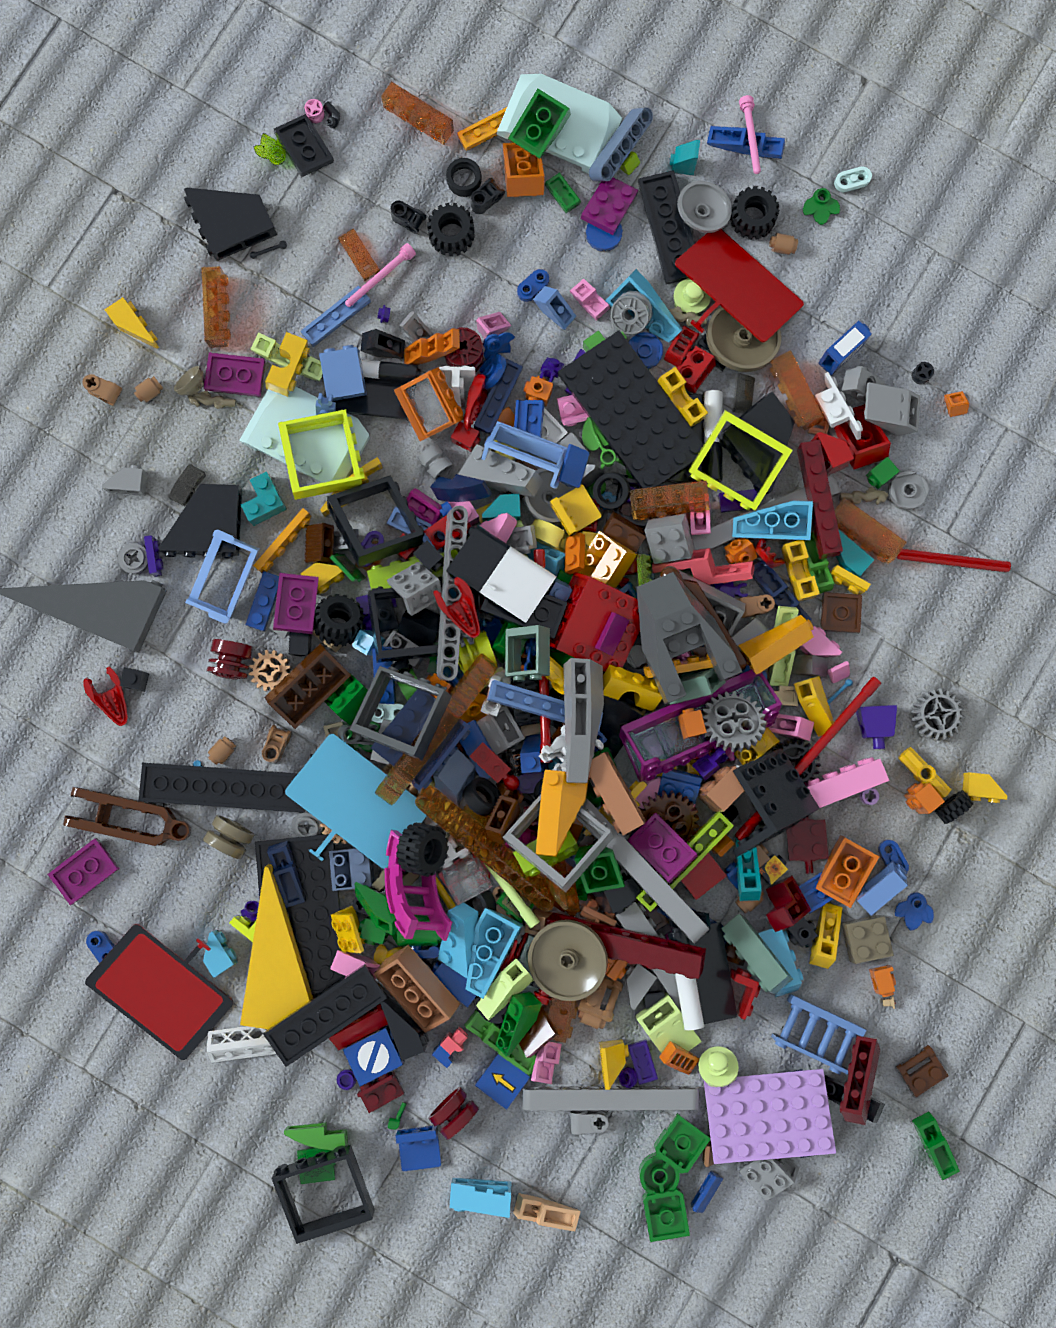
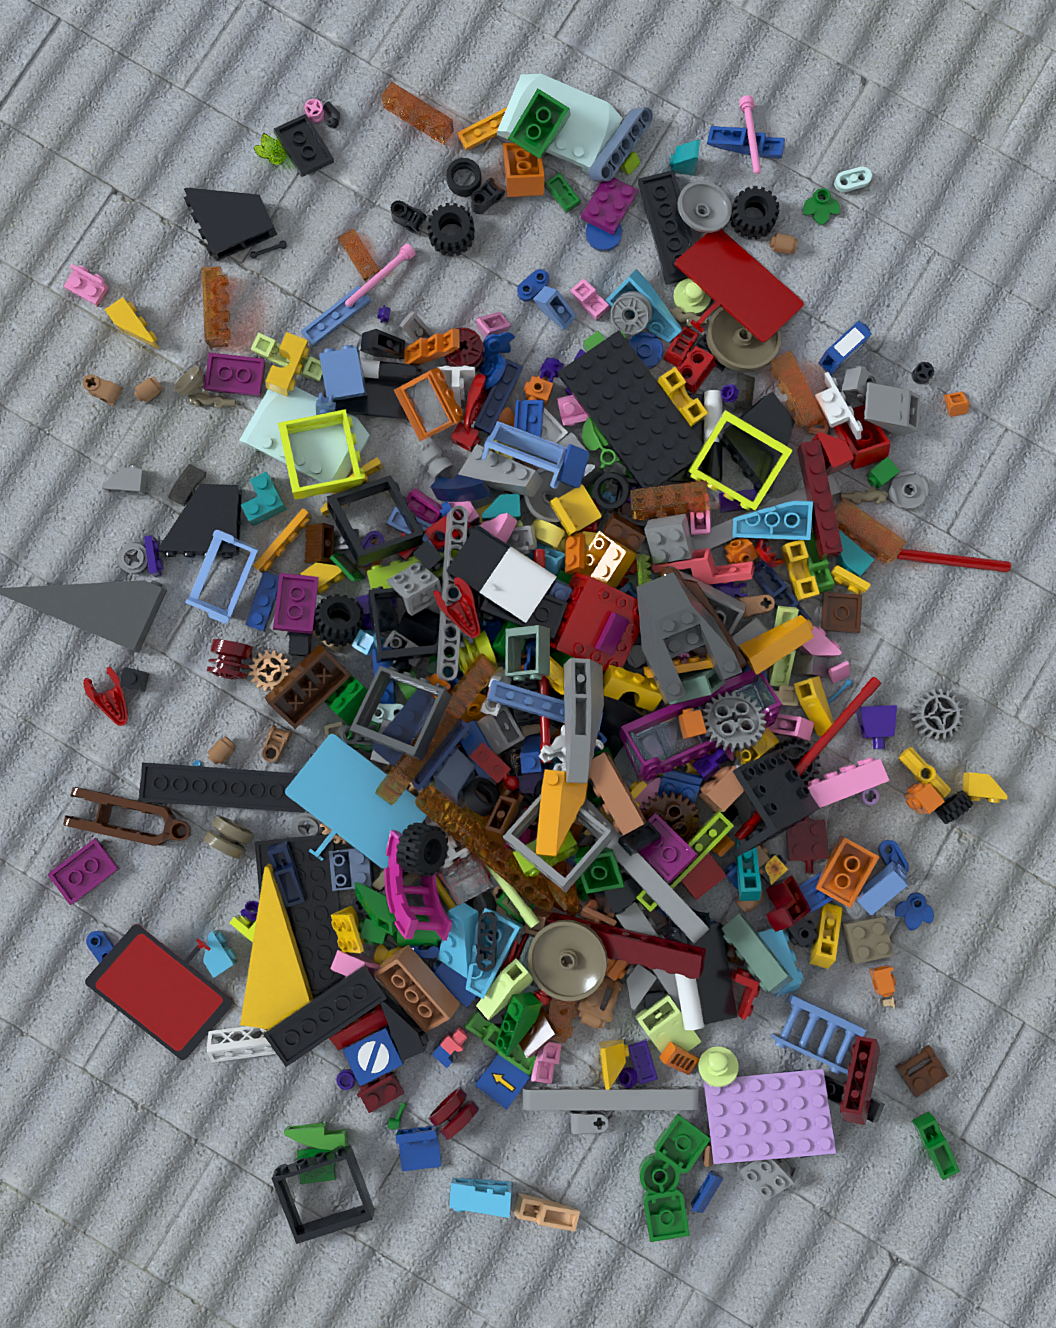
none -> bright pink bracket [63,264,109,307]
none -> black beam [477,911,498,972]
none -> black plate [618,821,661,856]
none -> dark purple plate [721,384,739,403]

